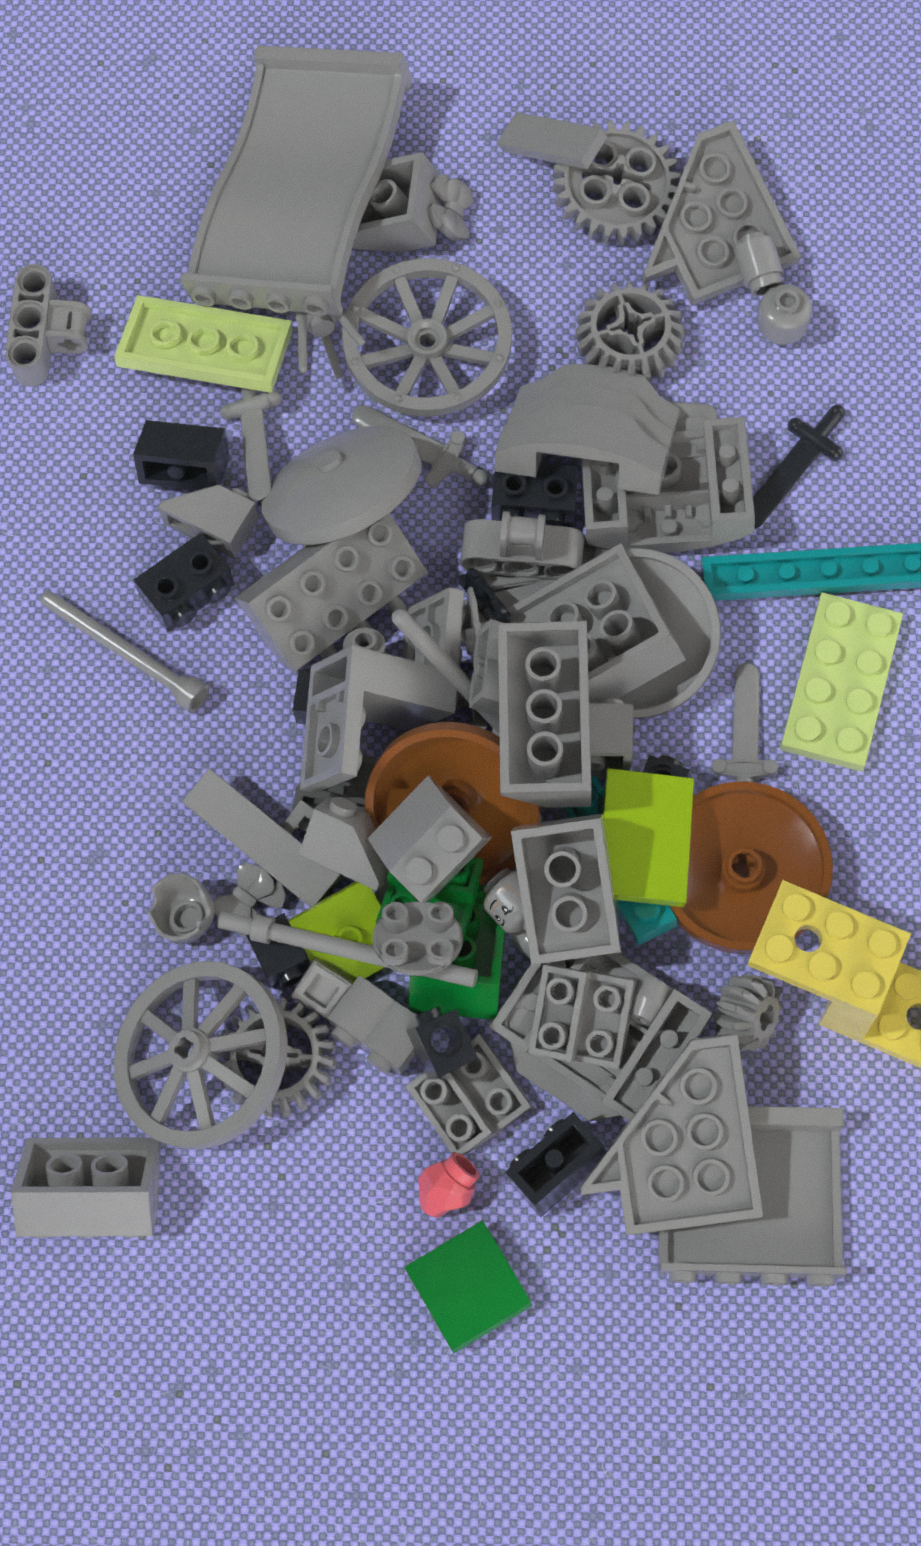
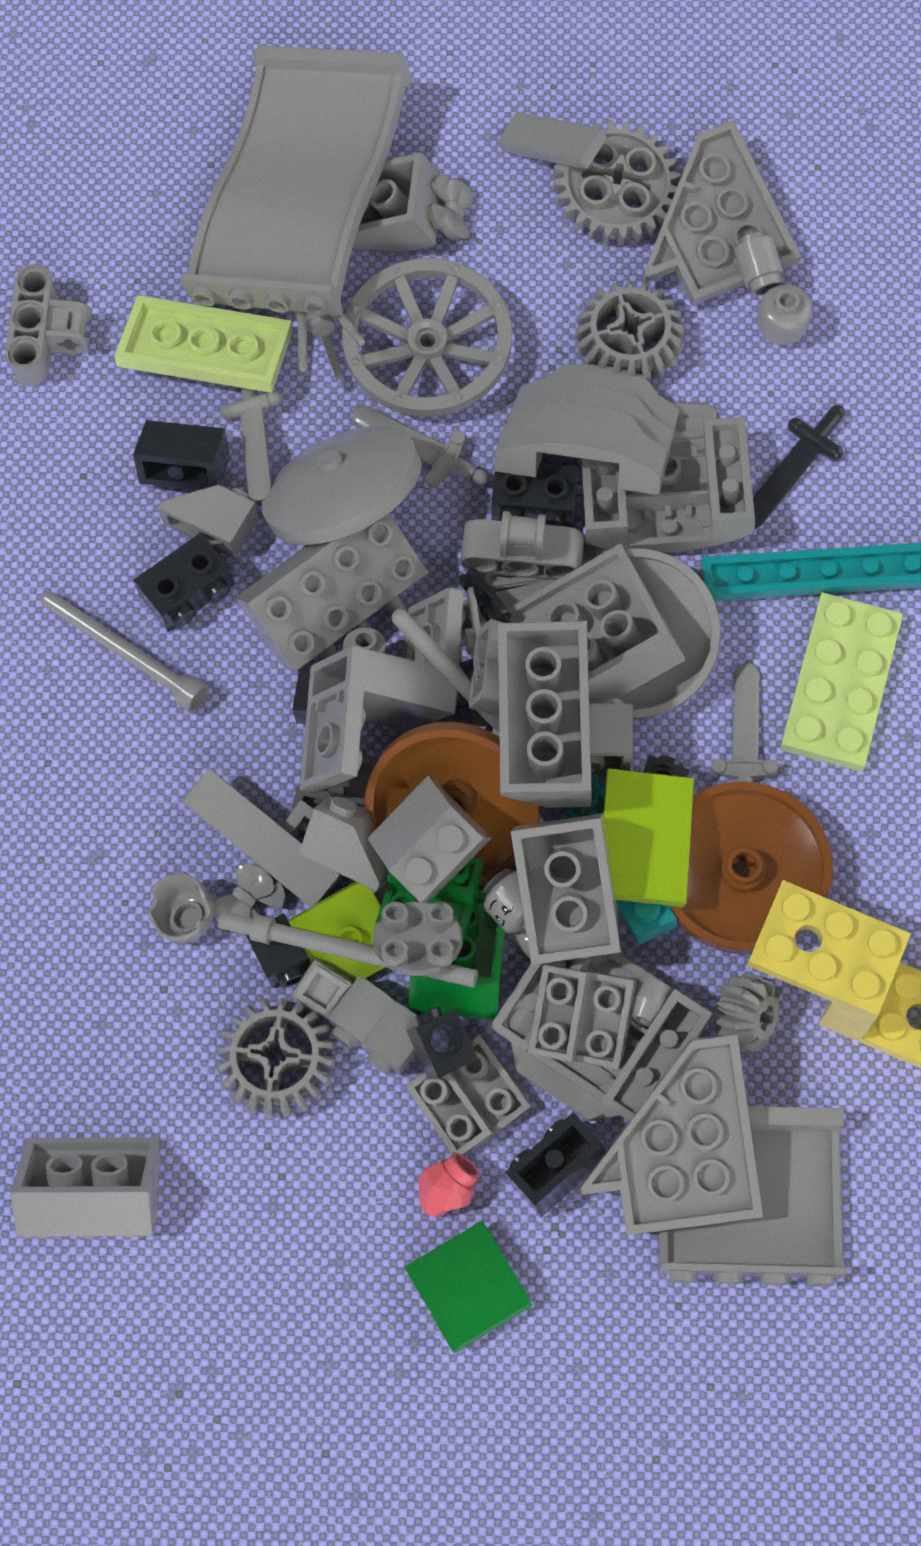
light grey wheel [114,961,287,1150] -> none

